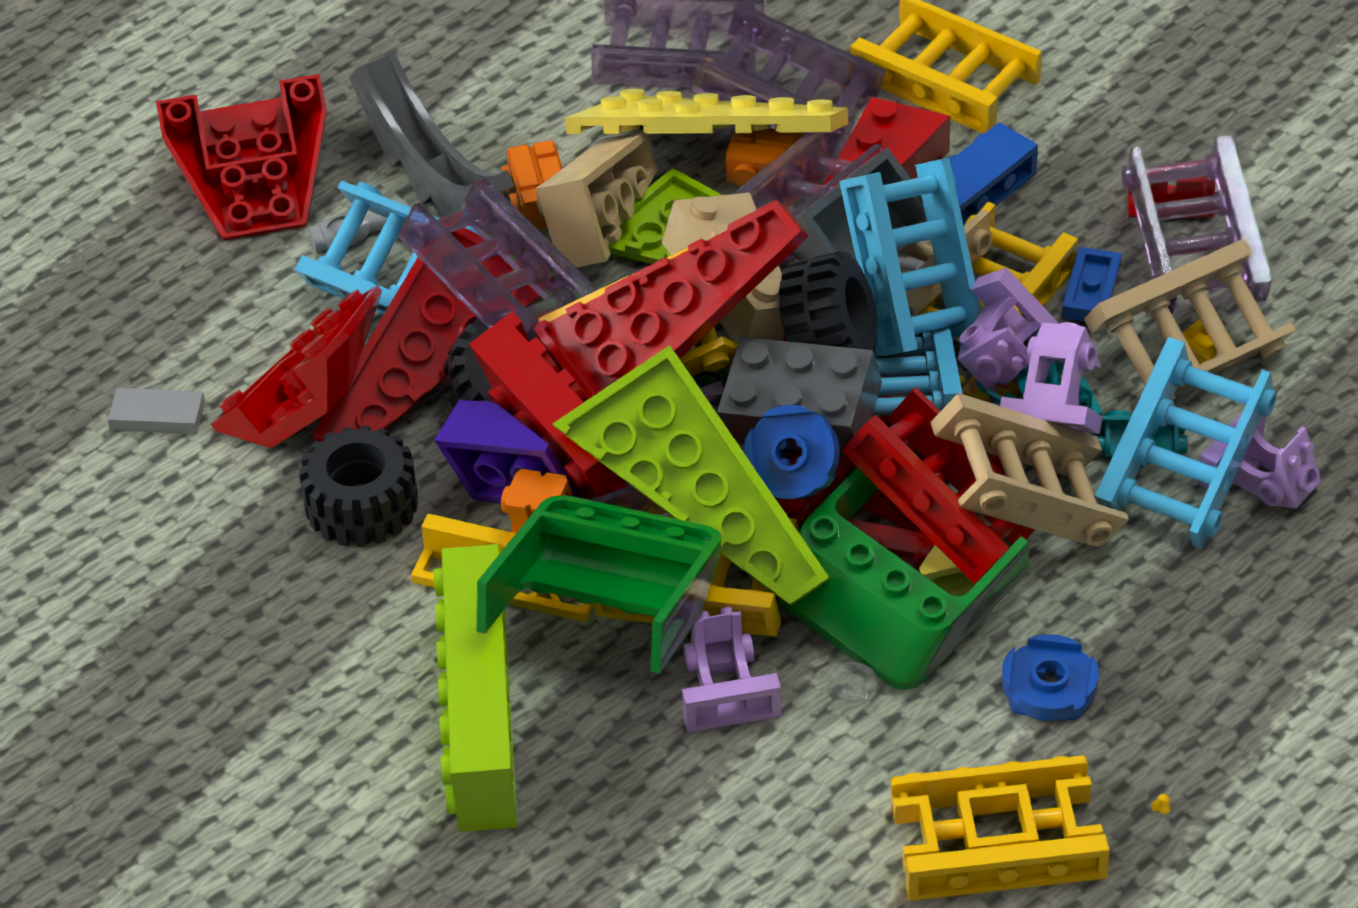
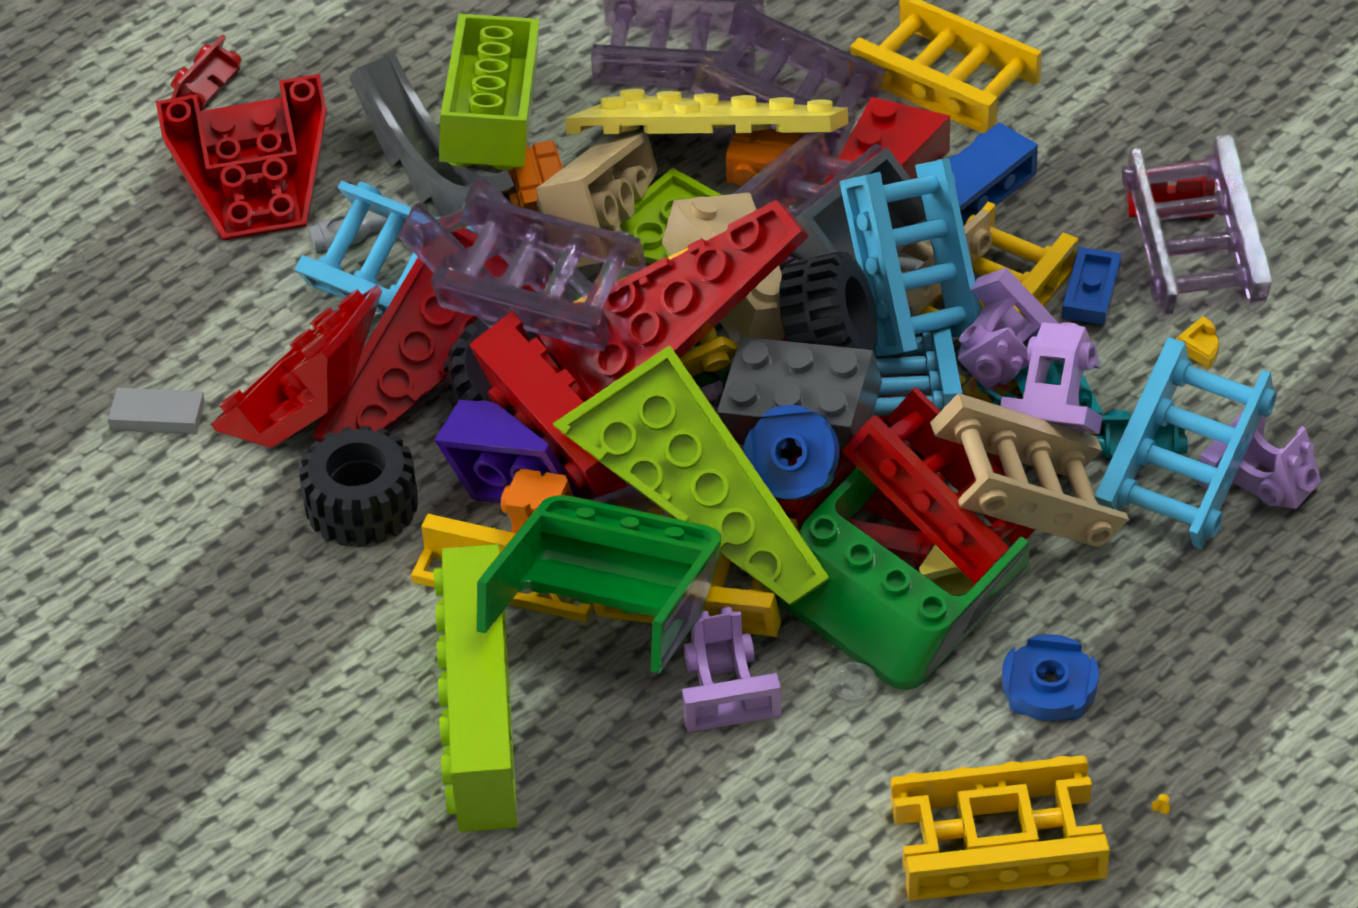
tan fence [1084,238,1296,410] -> none
none -> red hinge [170,34,242,110]
none -> clear purple fence [431,196,646,351]
none -> lime brick [439,14,540,170]

